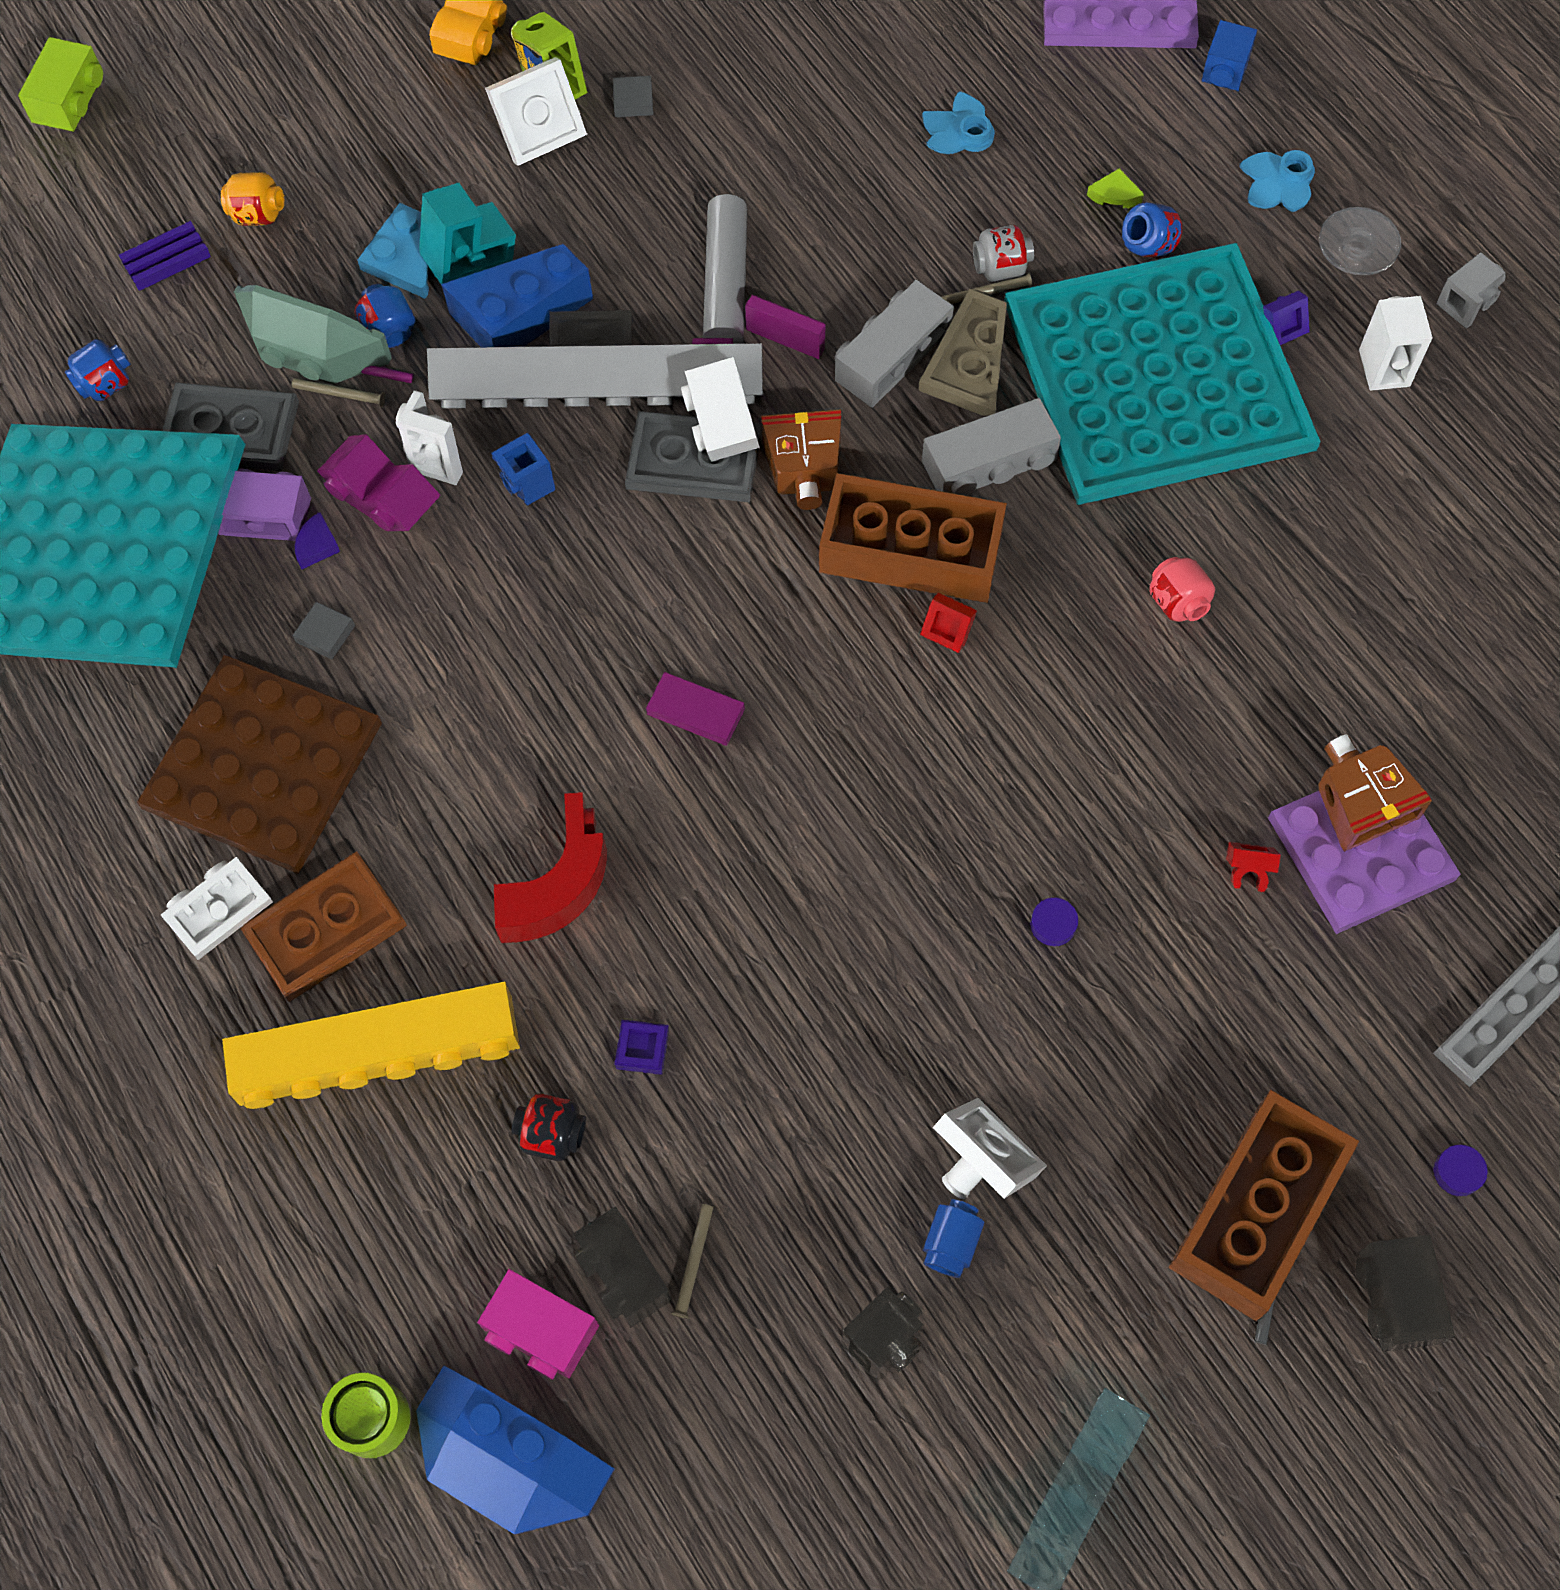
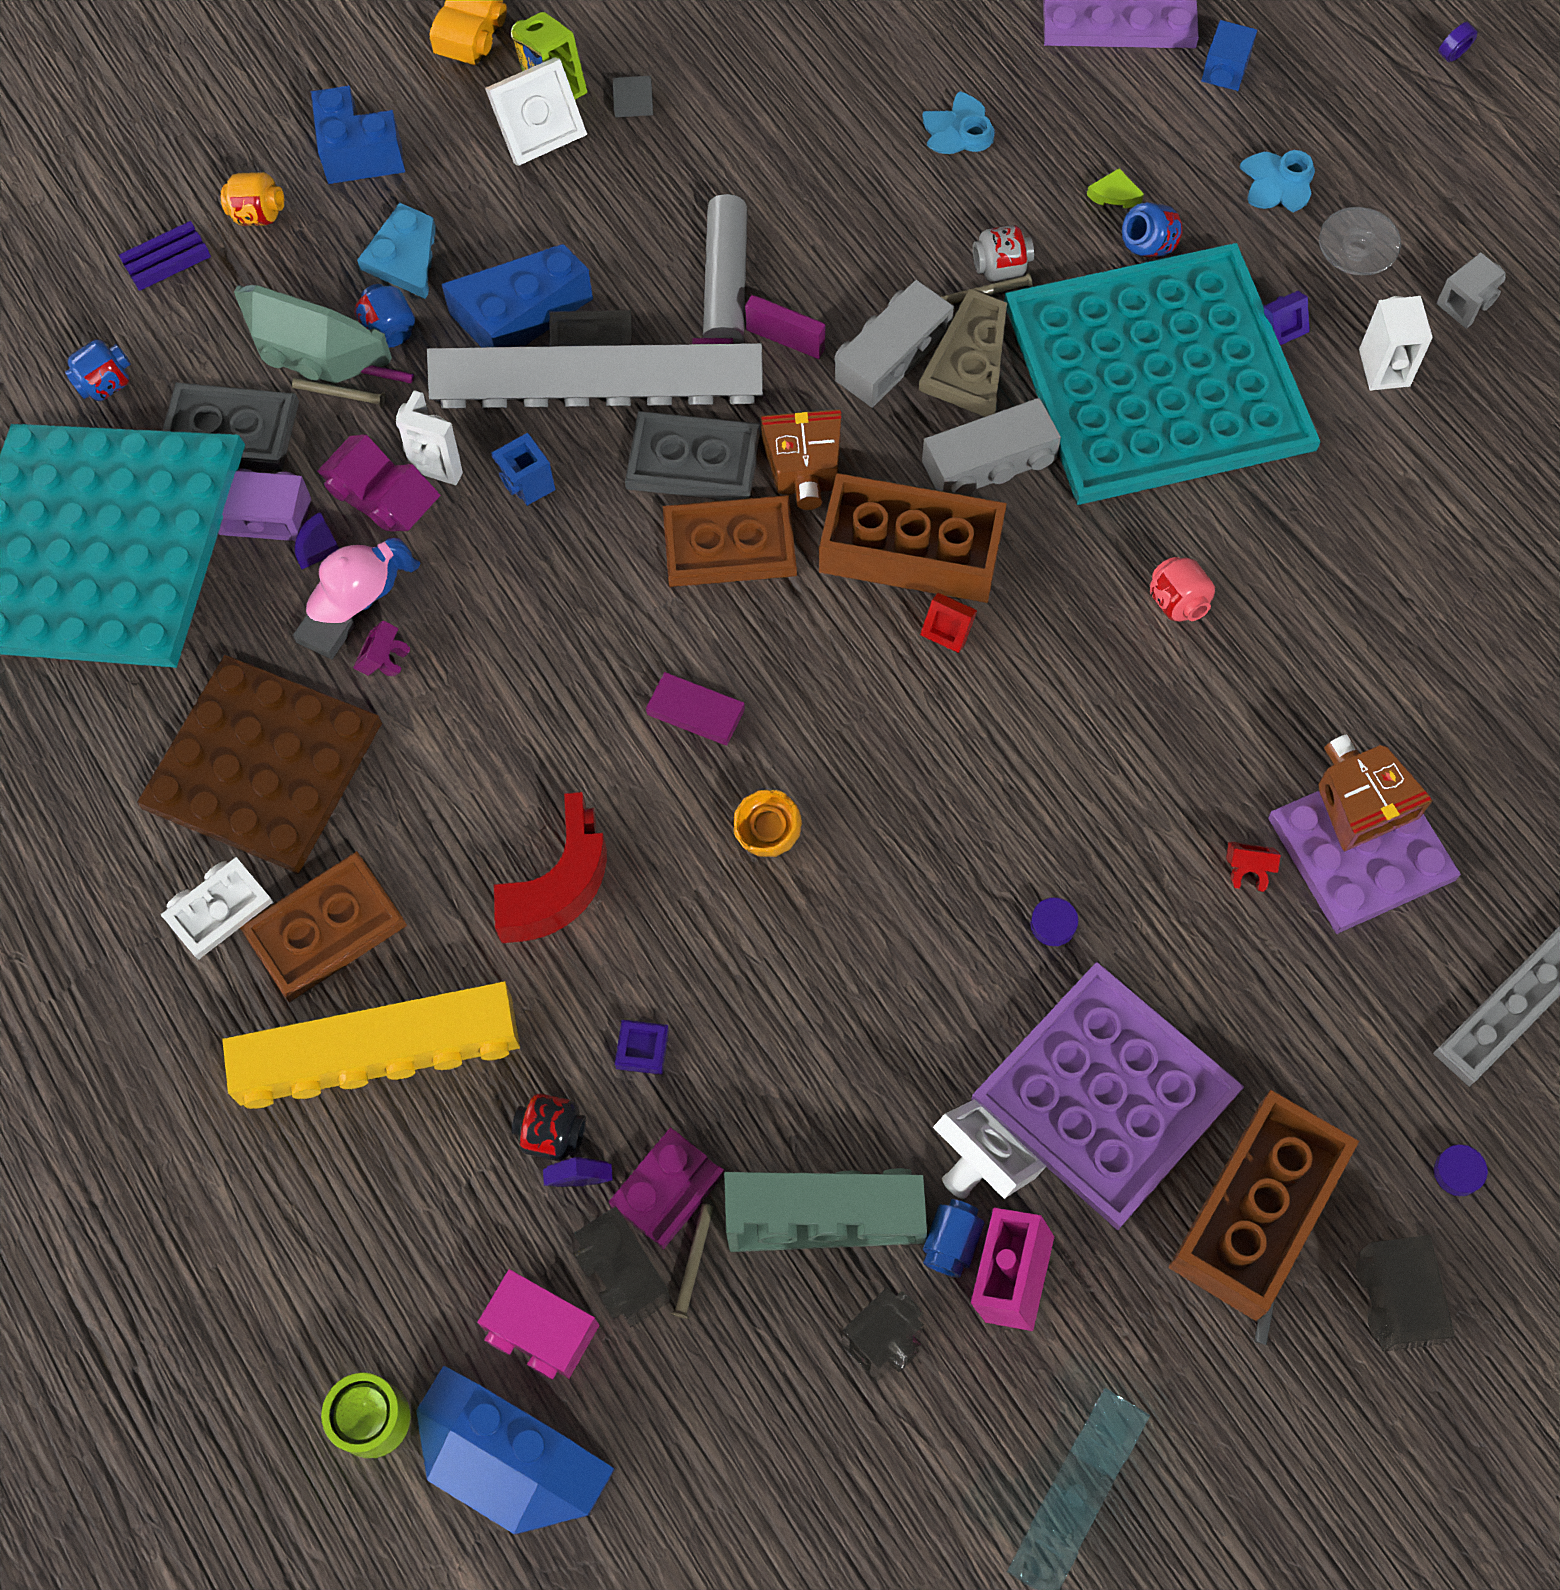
lime brick [18,37,104,132] -> none
teal brick [419,183,516,284] -> none
white brick [681,357,760,462] -> none
none -> bright pink hair [306,538,420,623]
none -> blue brick [311,86,405,184]
none -> magenta tile [353,620,410,677]
none -> dark purple tile [543,1157,612,1187]
none -> magenta plate [608,1127,725,1250]
none -> dark orange tile [663,495,797,587]
none -> sand green wedge [724,1168,927,1252]
none -> light orange hair [734,790,802,857]
none -> medium lavender plate [971,962,1244,1230]
none -> dark pink brick [971,1208,1054,1331]
none -> dark purple tile [1438,22,1478,62]

